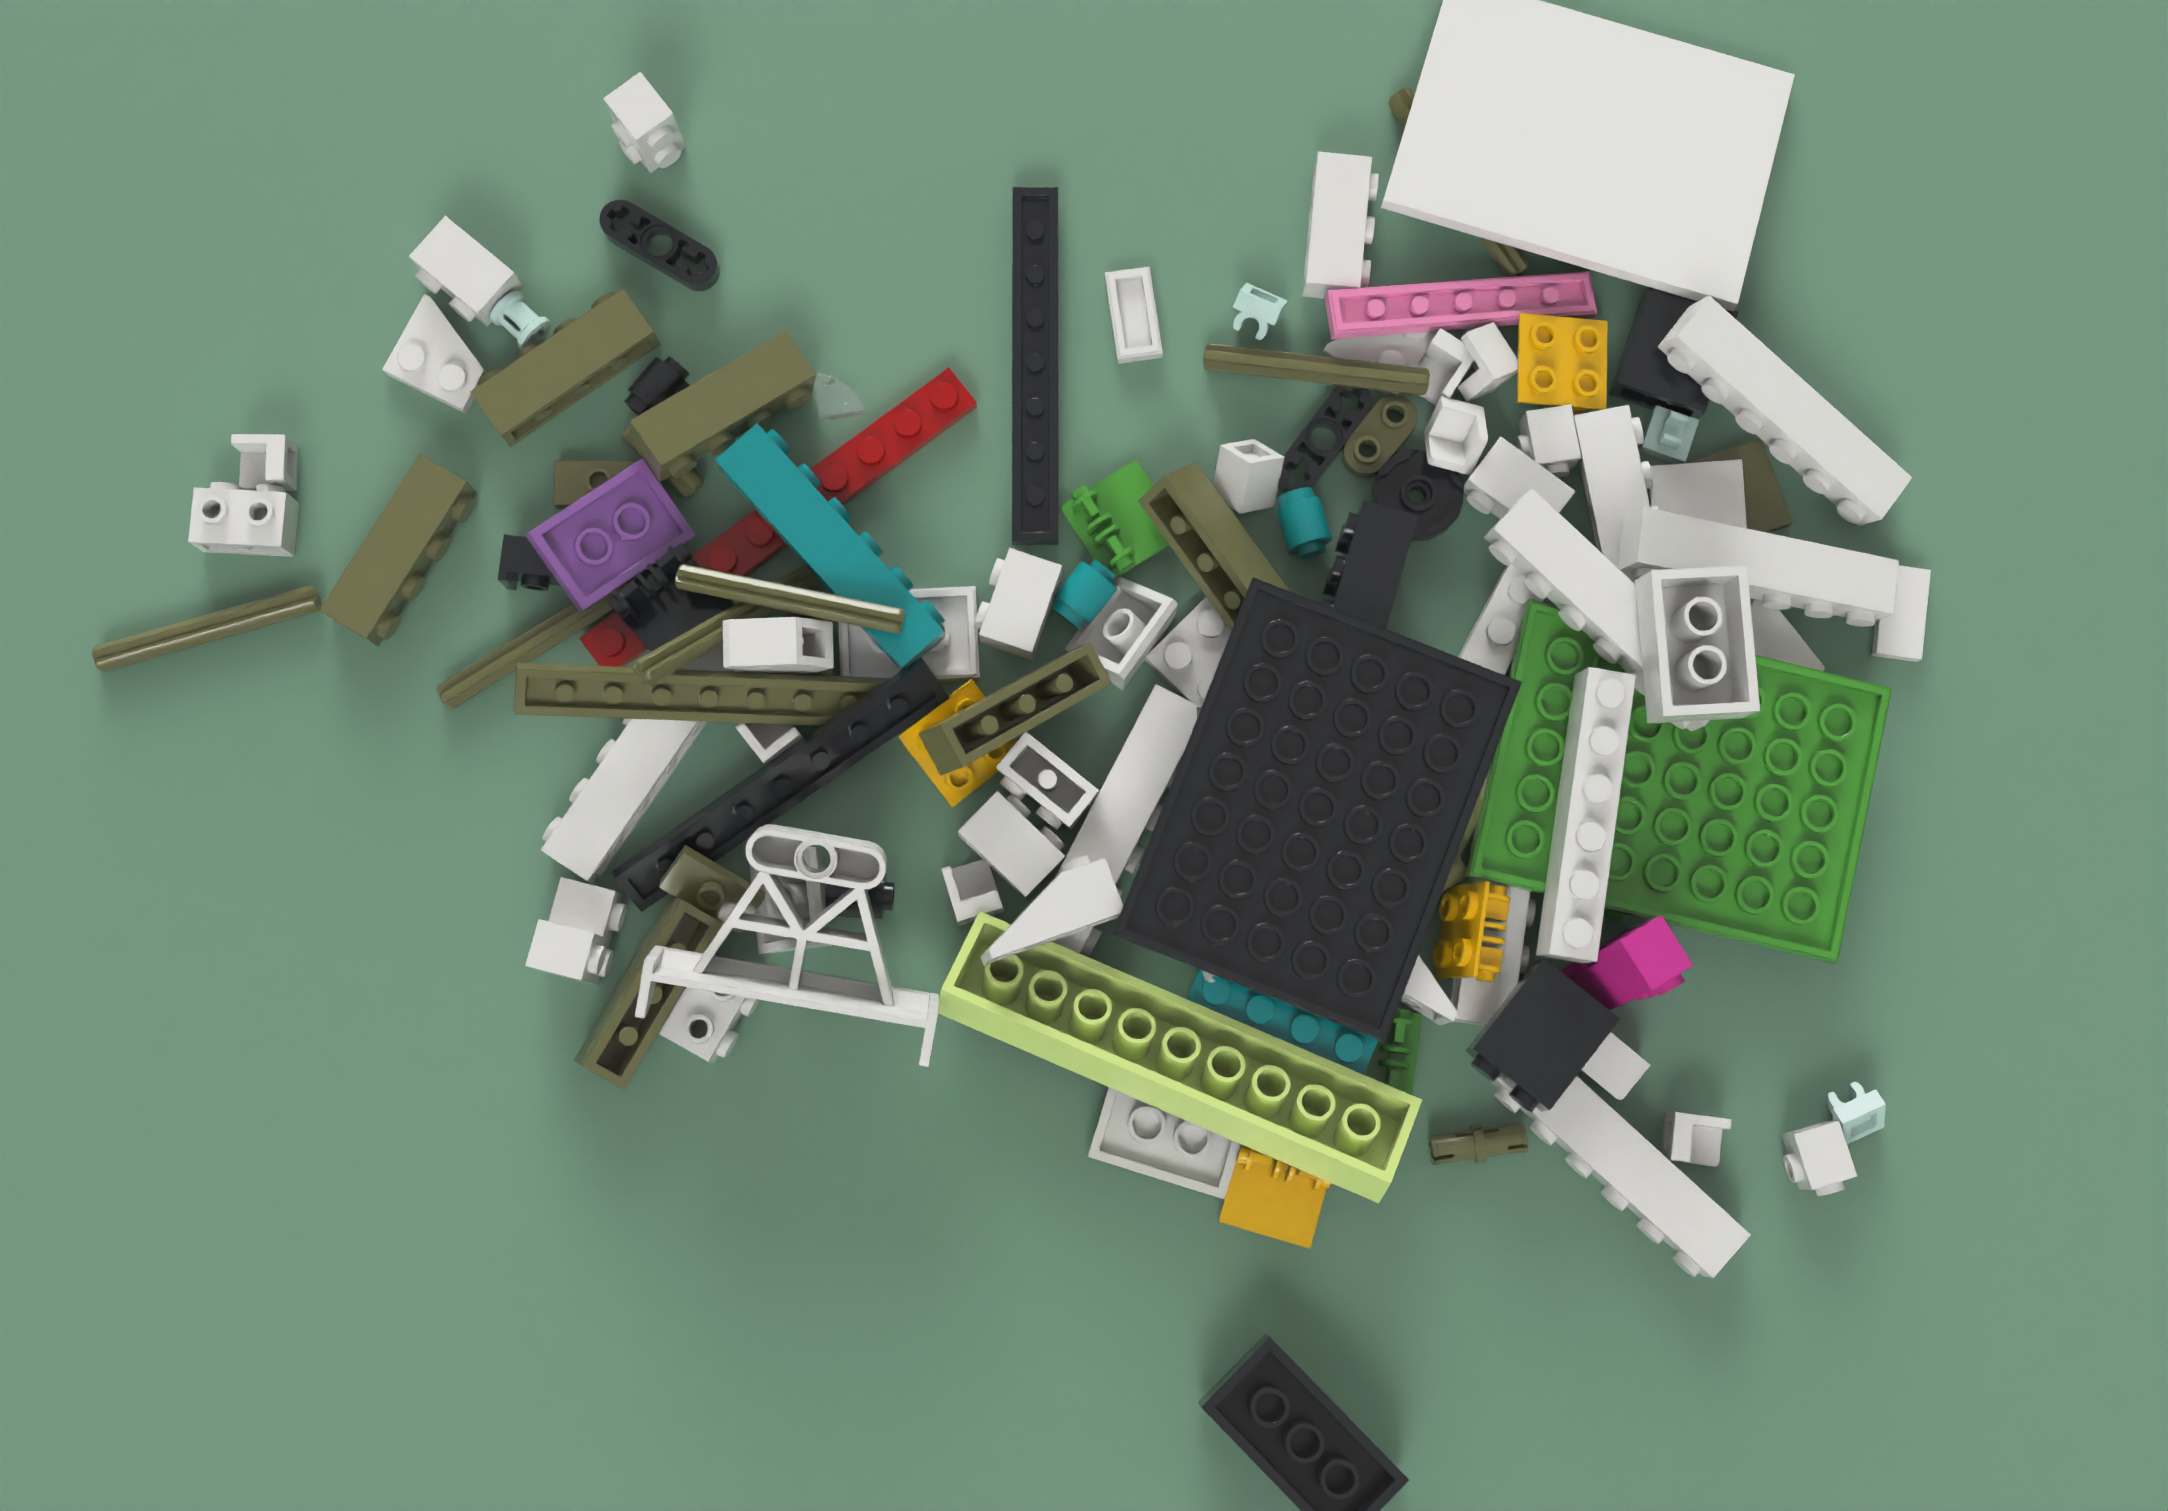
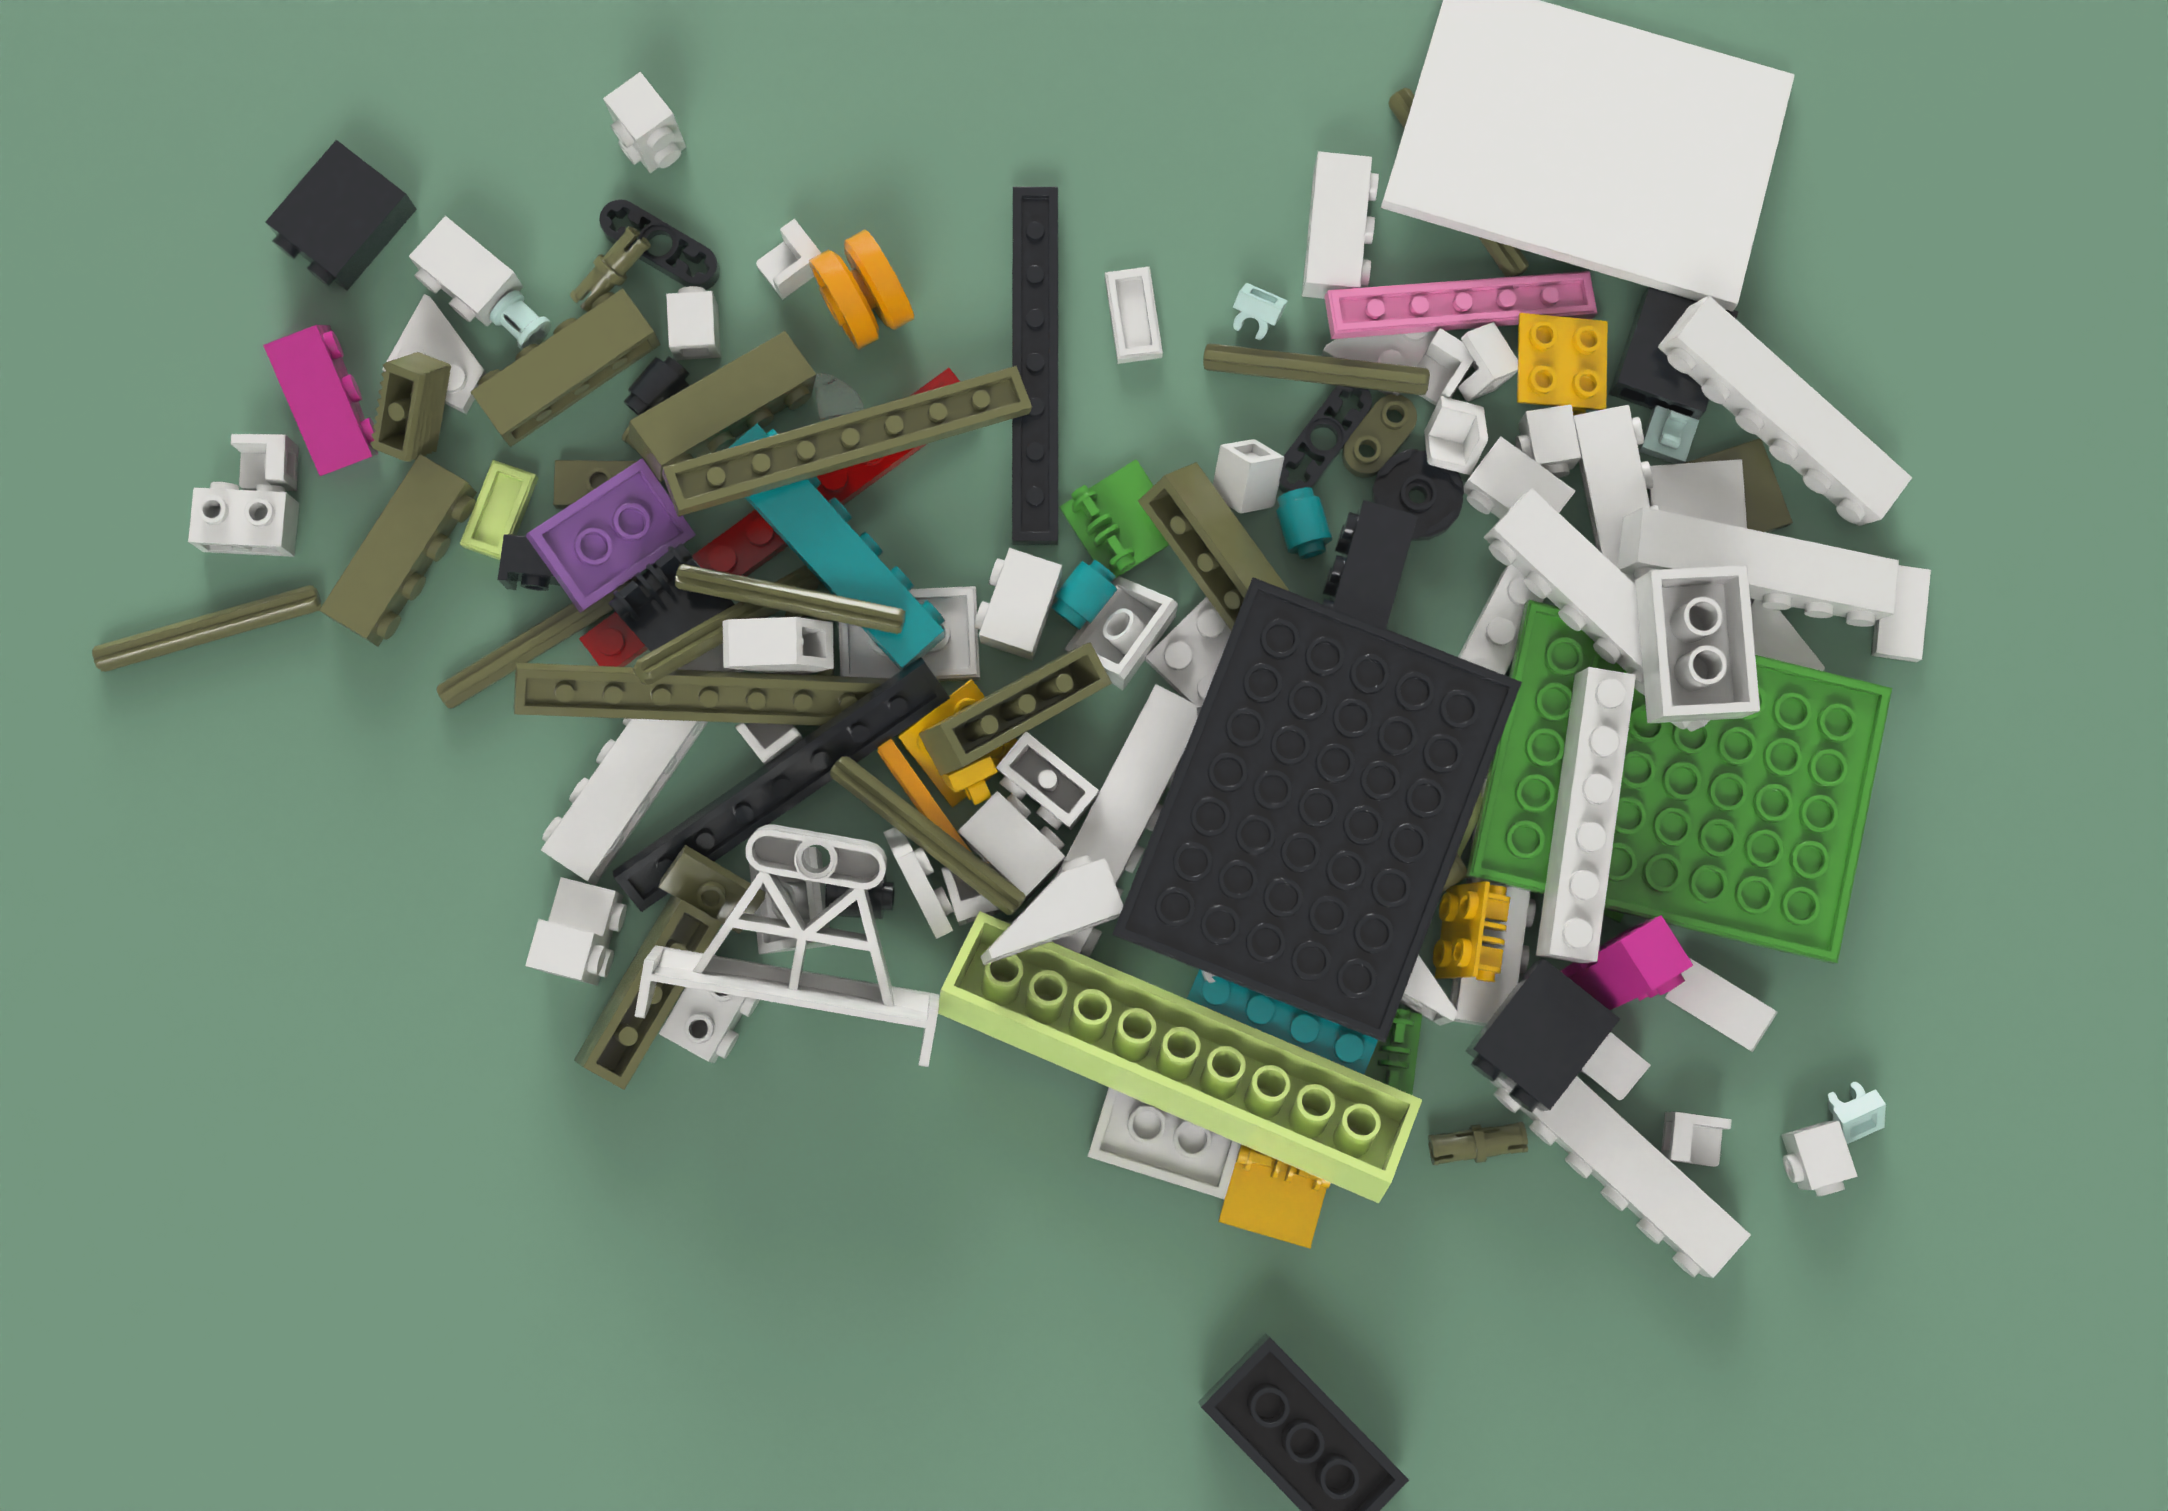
none -> dark pink wedge [263,325,378,476]
none -> black brick [265,140,417,291]
none -> olive brick [370,352,451,462]
none -> yellowish green tile [460,460,539,560]
none -> olive pin [570,226,651,312]
none -> olive plate [662,366,1032,517]
none -> white brick [666,286,721,360]
none -> white panel [756,219,821,300]
none -> light orange wheel [809,229,914,350]
none -> olive axle [830,756,1025,915]
none -> light orange tile [877,739,971,852]
none -> white wing [883,827,954,939]
none -> yellow tile [941,753,998,805]
none -> white slope [1665,958,1778,1052]

